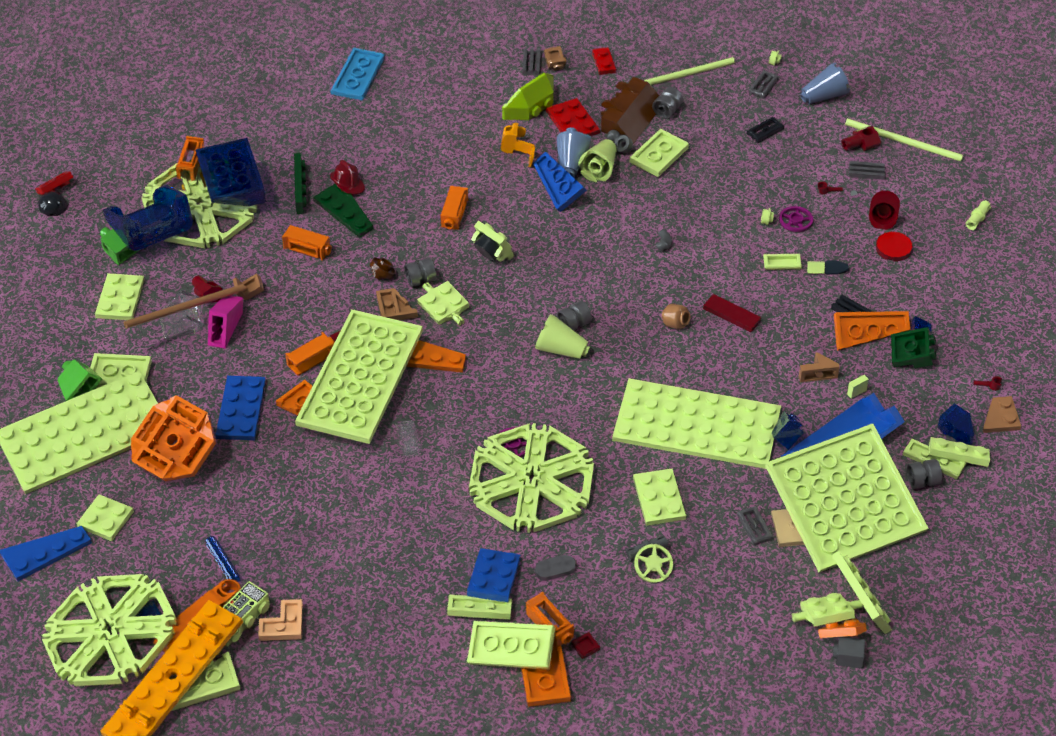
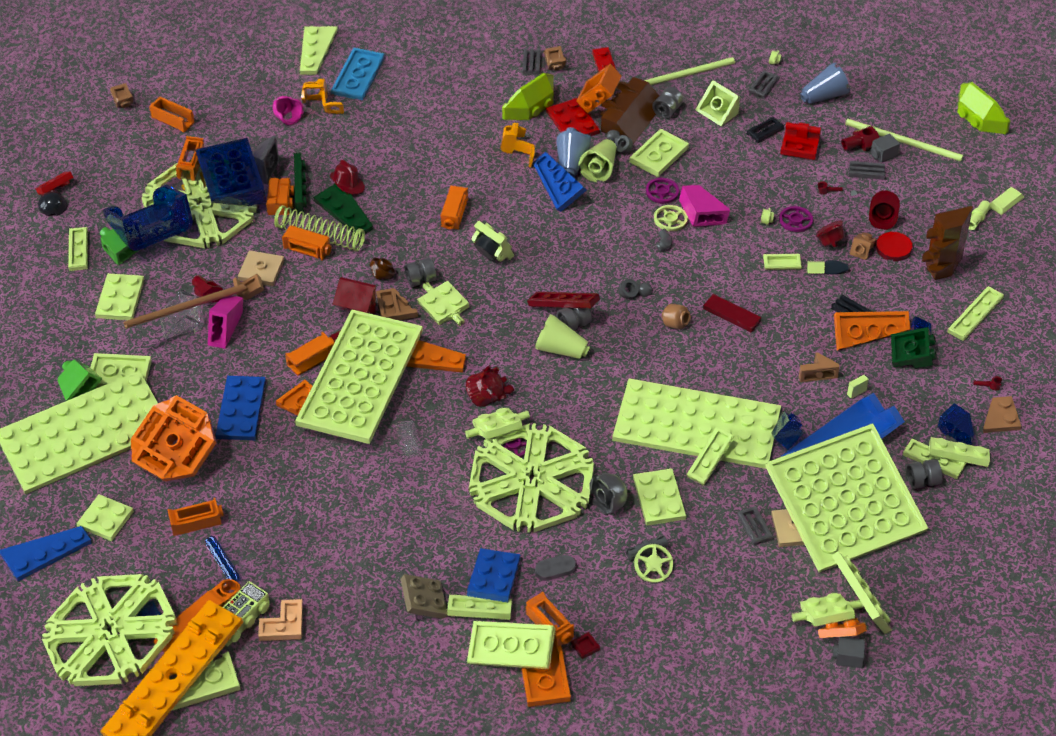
none -> yellowish green tile [68,227,88,271]
none -> medium nougat bracket [110,83,133,108]
none -> orange window [149,97,195,132]
none -> orange window [167,498,224,536]
none -> tan plate [238,251,284,286]
none -> flat silver slope [251,136,280,184]
none -> orange brick [266,178,295,215]
none -> dark pink hair [272,96,304,125]
none -> yellowish green piece [274,205,365,252]
none -> yellowish green wing [300,26,338,75]
none -> light orange piece [301,78,344,114]
none -> dark red slope [332,277,376,315]
none -> dark tan plate [401,574,447,619]
none -> yellowish green plate [465,408,530,440]
none -> dark red hair [466,365,515,407]
none -> dark red tile [527,292,600,308]
none -> orange window [576,64,622,113]
none -> flat silver cylinder [590,473,628,514]
none -> dark grey plate [619,279,652,299]
none -> magenta wheel [646,178,679,204]
none -> yellowish green wheel [654,205,688,231]
none -> dark pink slope [679,185,730,227]
none -> yellowish green tile [687,427,734,485]
none -> yellowish green slope [695,80,740,126]
none -> red plate [780,122,821,160]
none -> dark red piece [815,220,844,248]
none -> medium nougat bracket [850,232,877,260]
none -> dark grey brick [871,133,900,163]
none -> reddish brown piece [922,206,973,280]
none -> yellowish green tile [947,286,1004,341]
none -> lime wedge [957,82,1011,134]
none -> yellowish green tile [989,187,1024,215]

